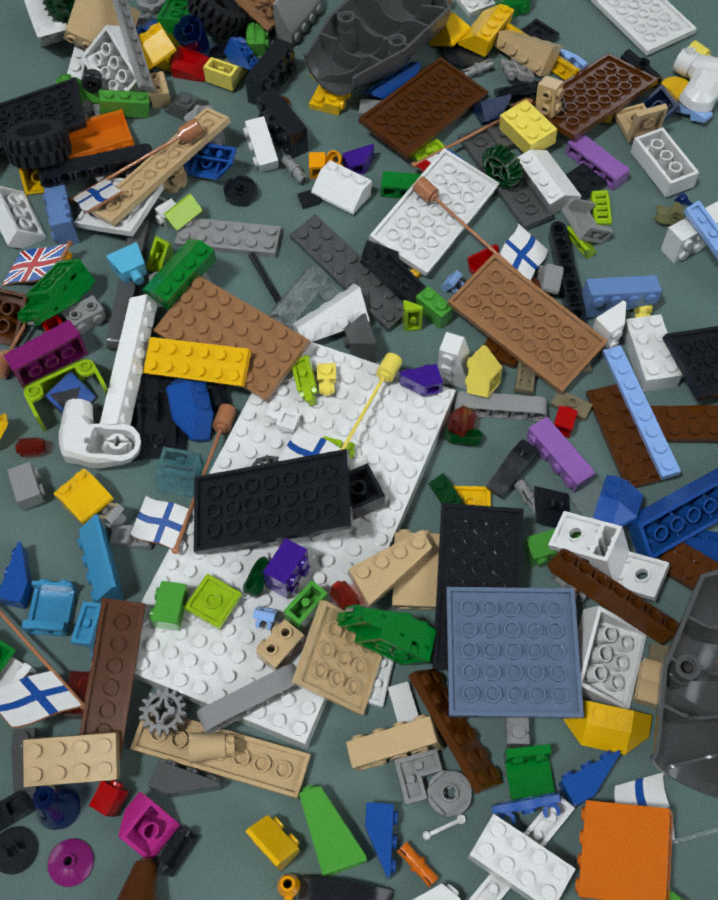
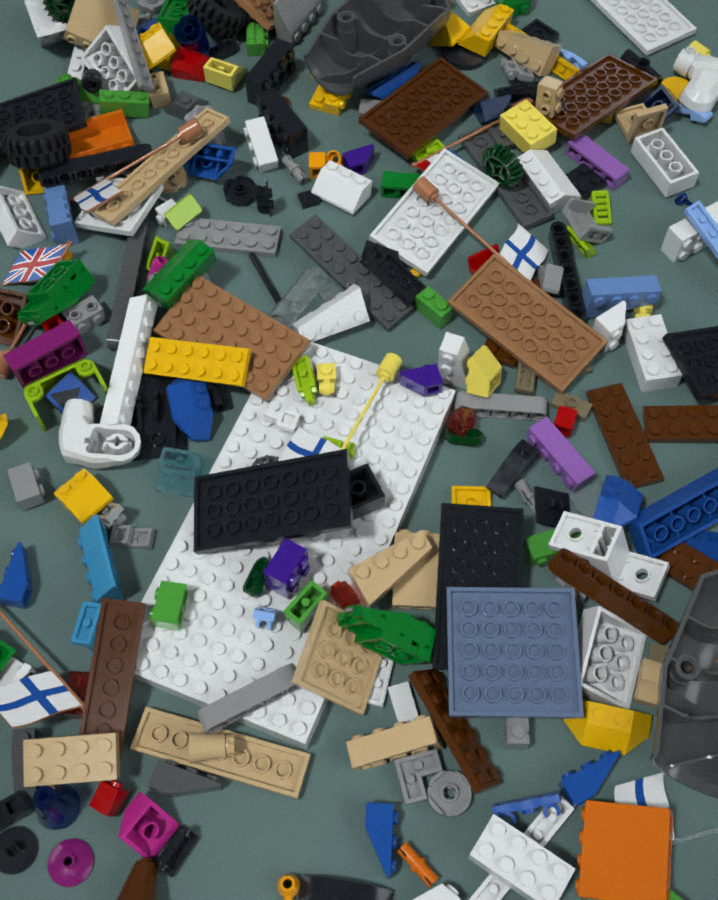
clear red brick [15,437,46,457] -> none
dark azure panel [21,579,77,637] -> none
medium azure torso [106,242,147,285] -> none
flag [131,404,237,554] -> none
light grey gear [139,688,188,737] -> none
lime plate [183,573,243,630] -> none
blue slope [224,37,258,70] -> none
yellow slope [245,815,300,872] -> none
tan brick [256,619,305,671] -> none
bright green slope [299,785,367,878] -> none
dark grey slope [343,313,376,363] -> none
lime slope [402,300,423,331] -> none
white hinge [422,815,466,840] -> none
dark green plate [428,473,465,504] -> none
light blue tile [440,270,464,294] -> none
light grey pin [461,58,493,77] -> none
green bracket [503,744,555,800] -> none
light blue plate [603,345,681,480] -> none
olive plate [654,201,685,226] -> none
none -> dark pink cone [147,255,168,279]
none -> black hinge [255,181,274,217]

